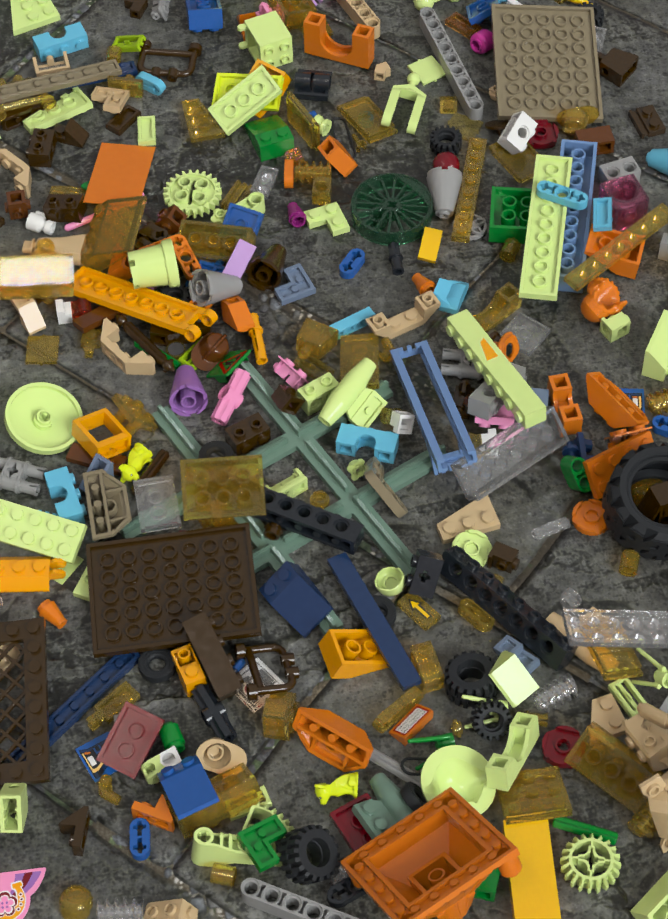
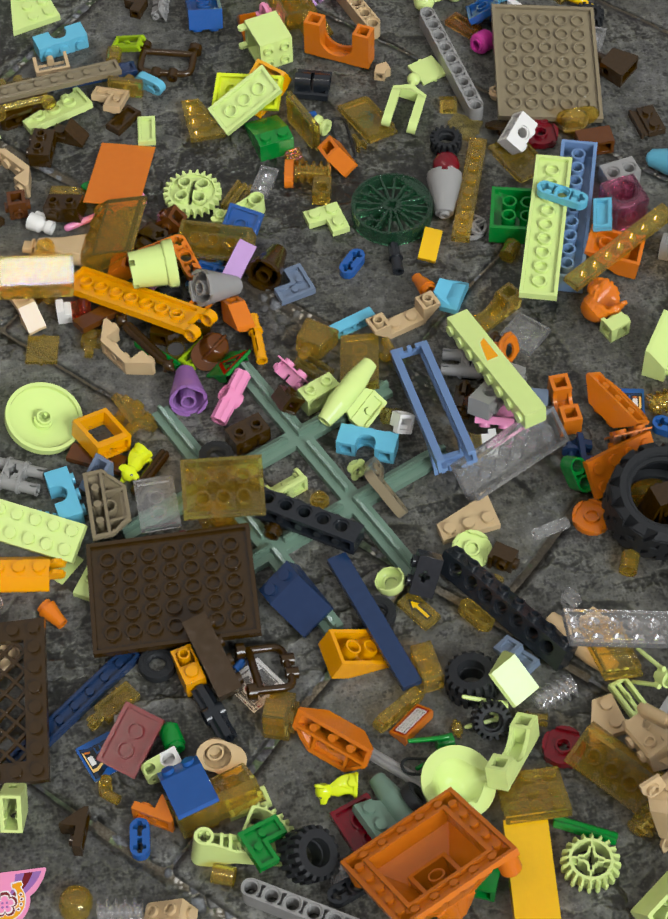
magenta cone [287,202,306,227] -> none

